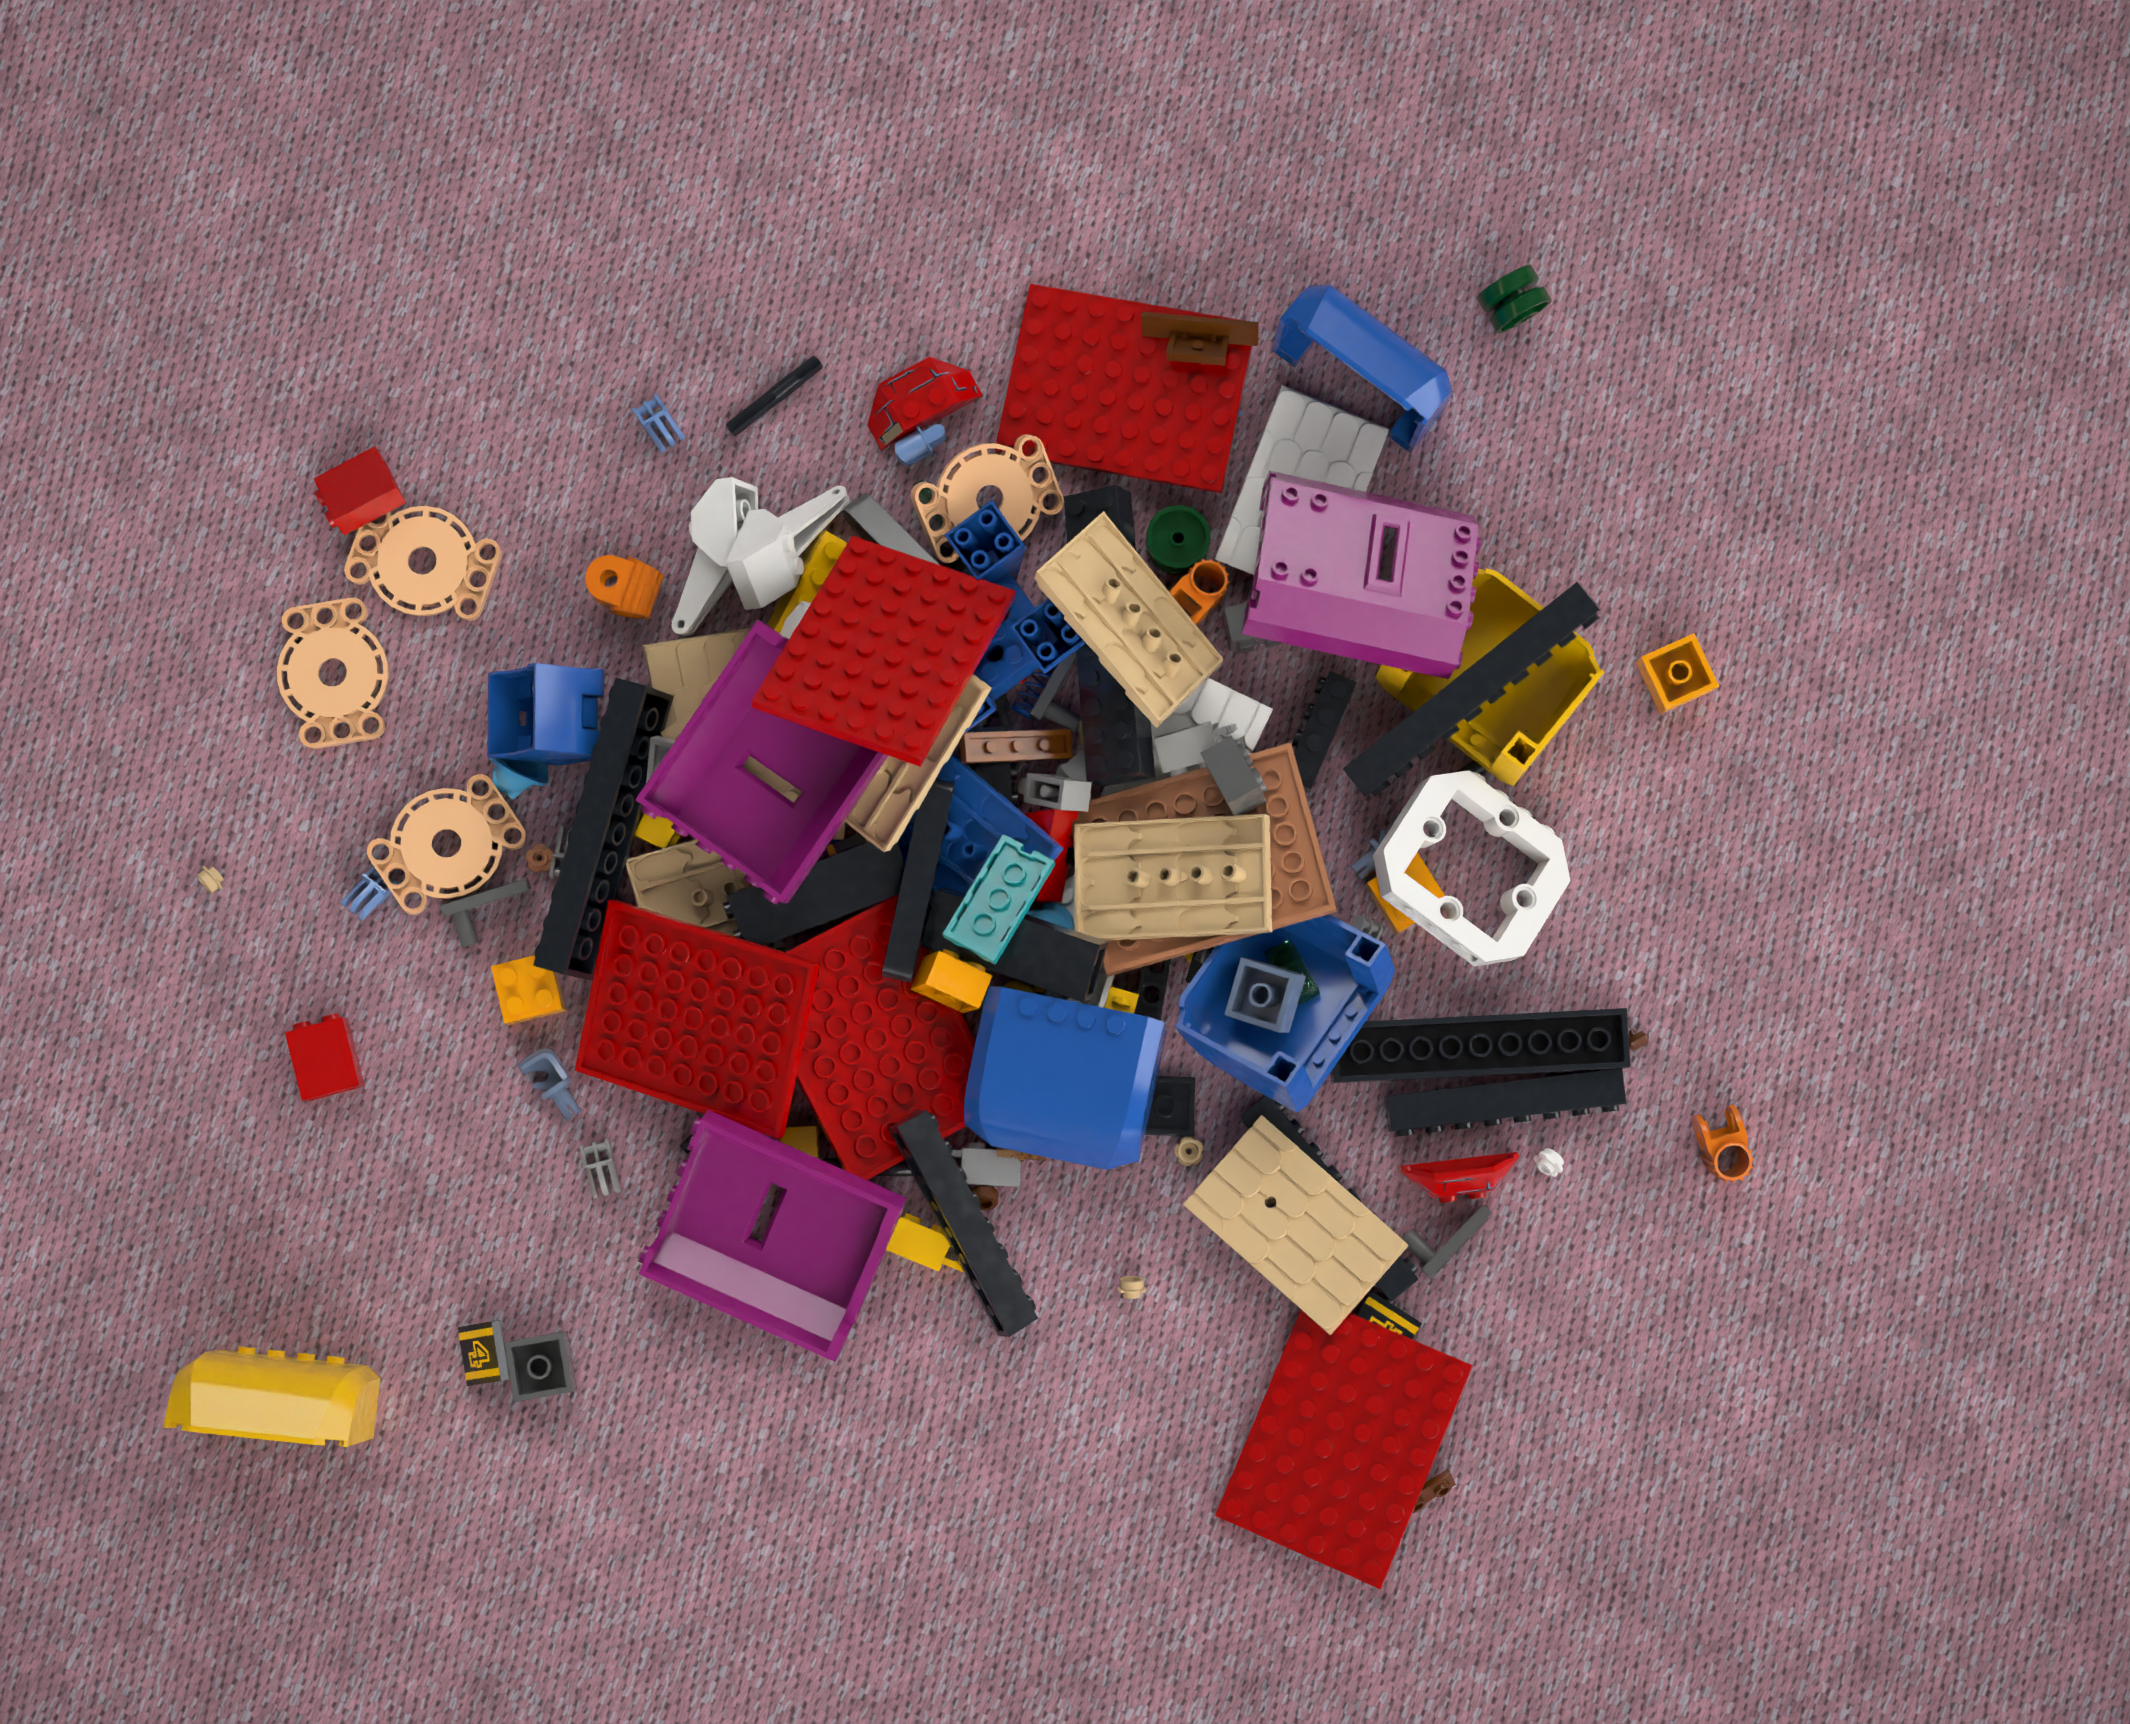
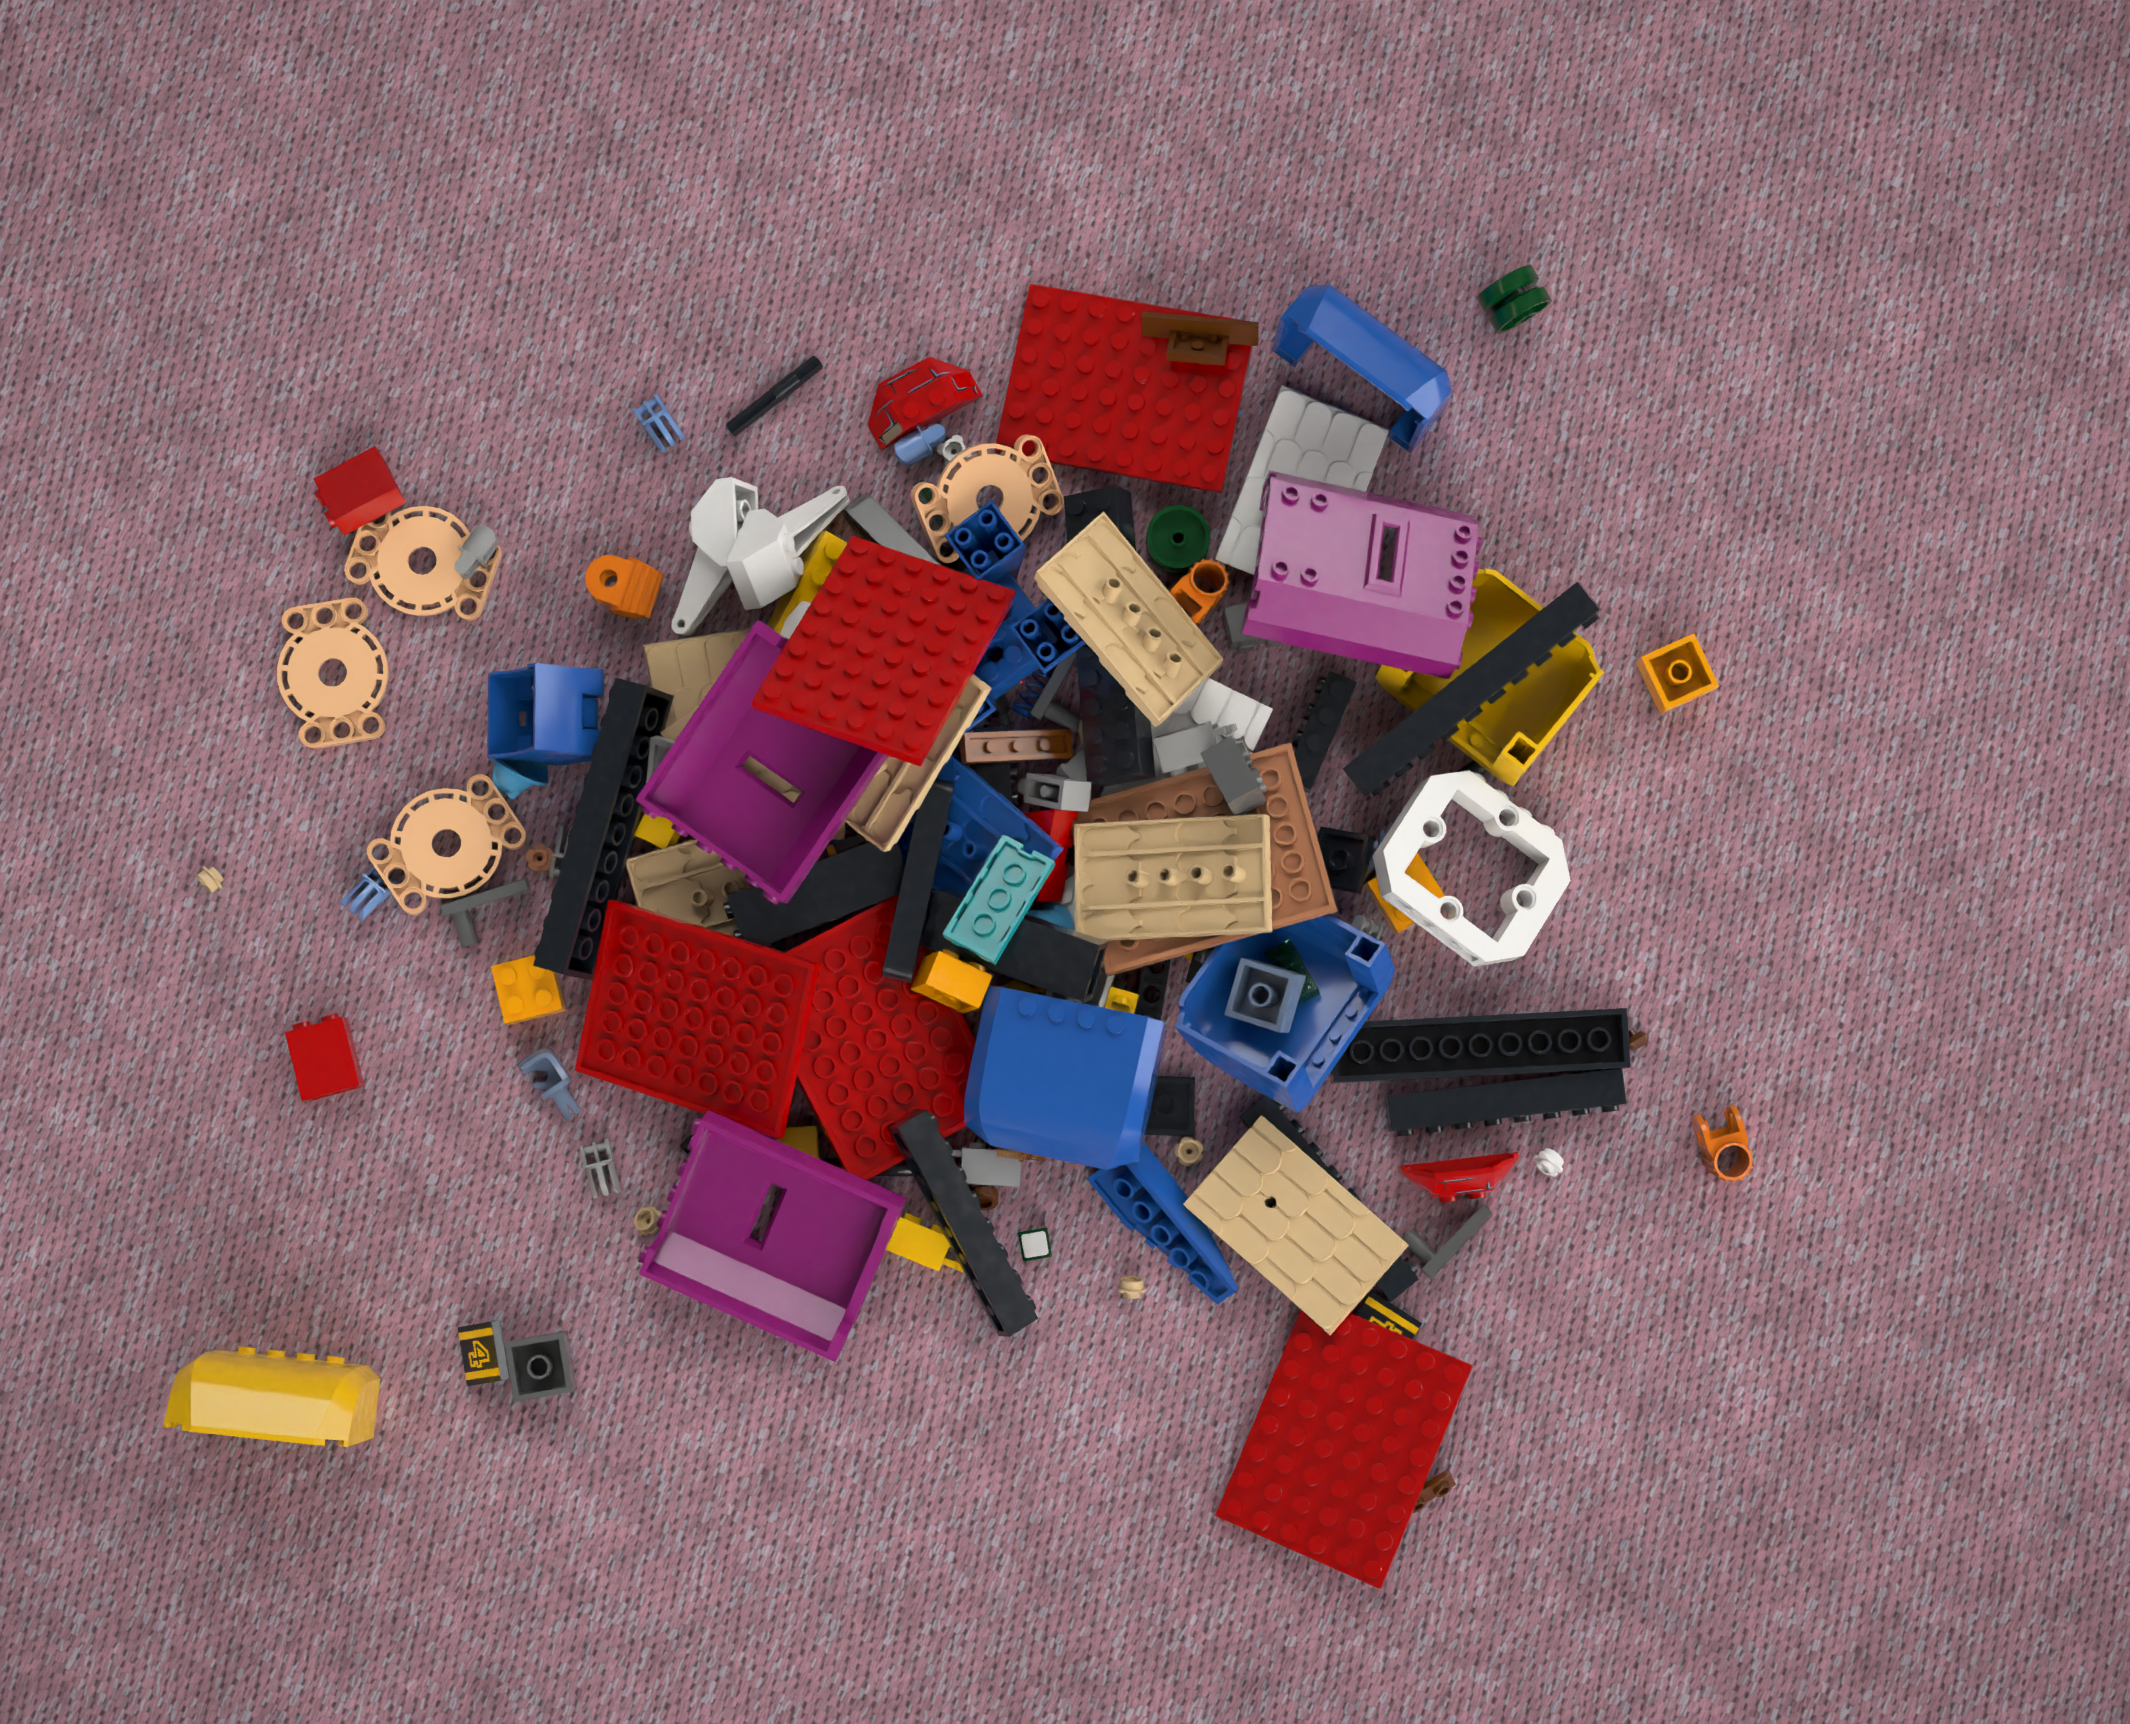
none -> light grey arm [455,525,499,579]
none -> tan plate [634,1207,661,1236]
none -> white plate [937,435,971,469]
none -> white slope [1018,1227,1052,1262]
none -> blue wedge [1087,1142,1238,1304]
none -> black tile [1318,826,1376,895]

